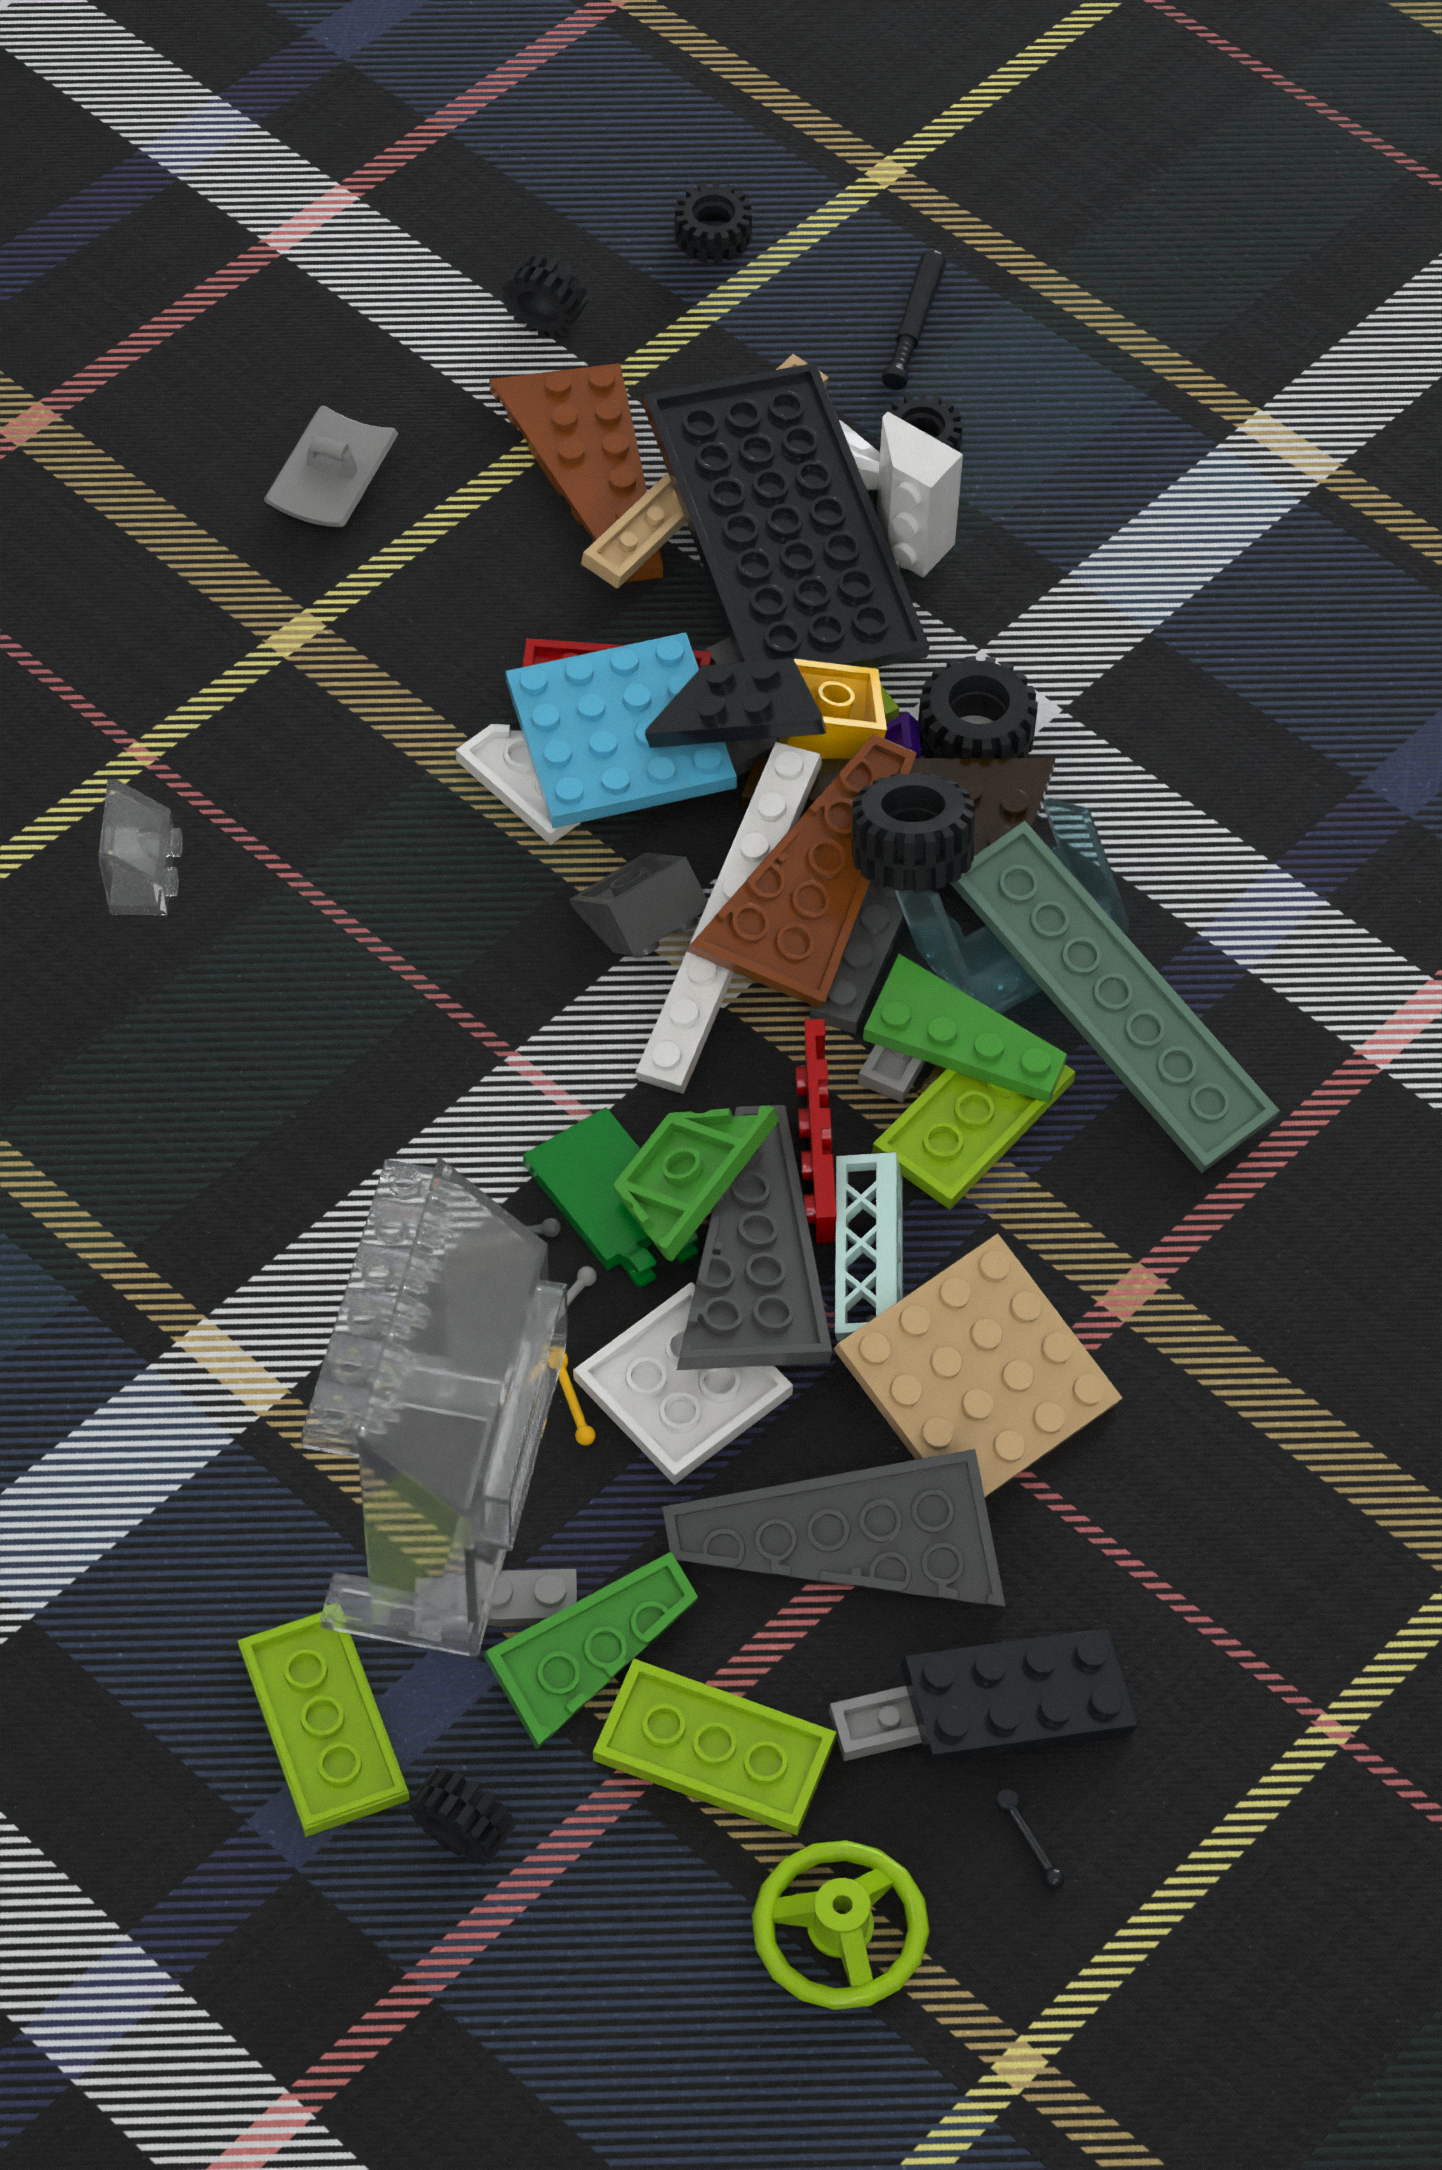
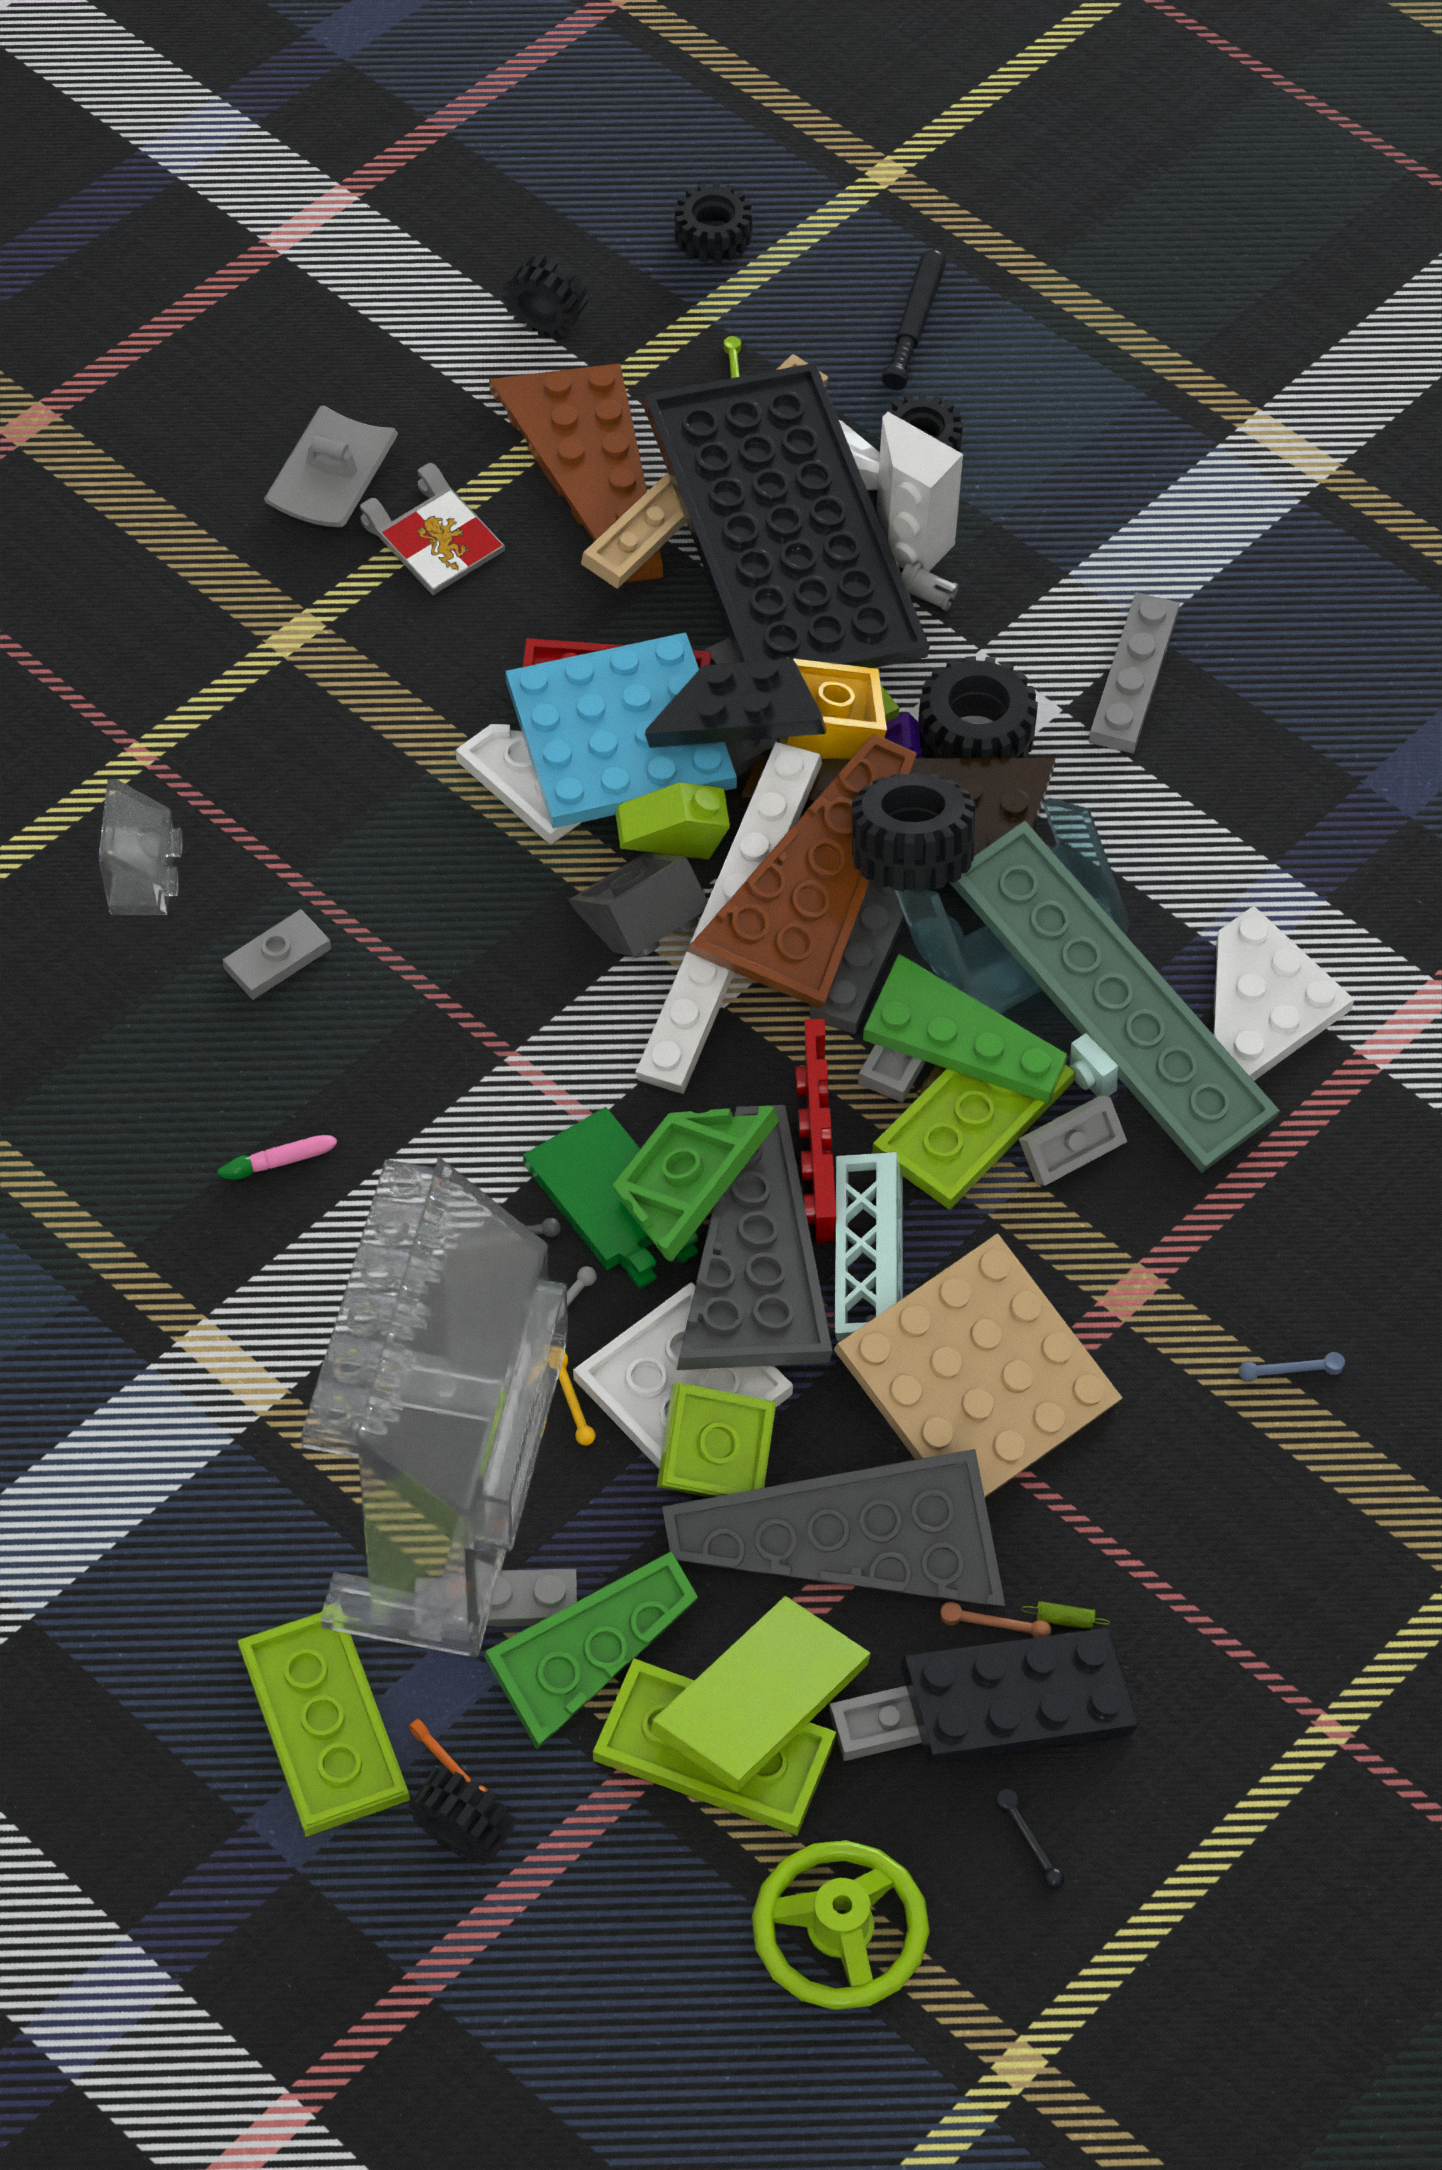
none -> bright pink piece [217,1135,337,1180]
none -> light grey plate [223,909,331,1000]
none -> flag [360,463,505,595]
none -> orange hinge [408,1718,488,1792]
none -> lime slope [615,782,730,860]
none -> lime tile [651,1596,870,1792]
none -> lime tile [657,1382,776,1498]
none -> lime hinge [724,336,741,378]
none -> light grey pin [901,562,959,611]
none -> nougat hinge [941,1602,1051,1638]
none -> light grey plate [1019,1095,1127,1186]
none -> lime piece [1021,1601,1110,1630]
none -> light aqua plate [1069,1033,1118,1097]
none -> light grey plate [1089,592,1180,754]
none -> white plate [1213,906,1354,1081]
none -> sand blue hinge [1239,1352,1345,1382]

